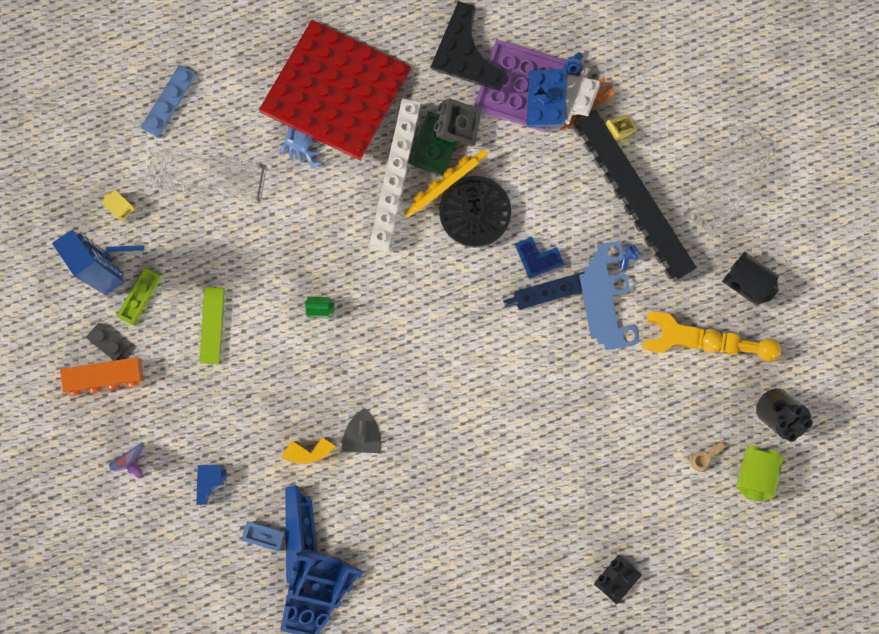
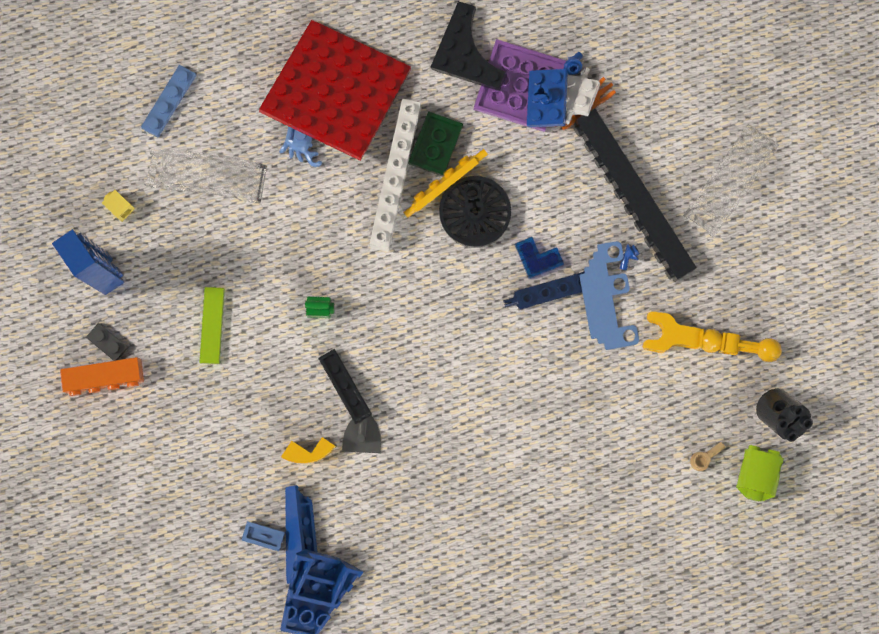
blue piece [106,245,144,252] -> none
shield [109,442,143,477] -> none
lime tile [117,267,162,326] -> none
blue arch [196,465,227,505] -> none
dark grey plate [434,98,482,147] -> none
black bracket [594,555,642,605] -> none
light yellow slope [606,114,638,142] -> none
black cylinder [722,251,780,306] -> none
none -> black tile [318,349,372,424]

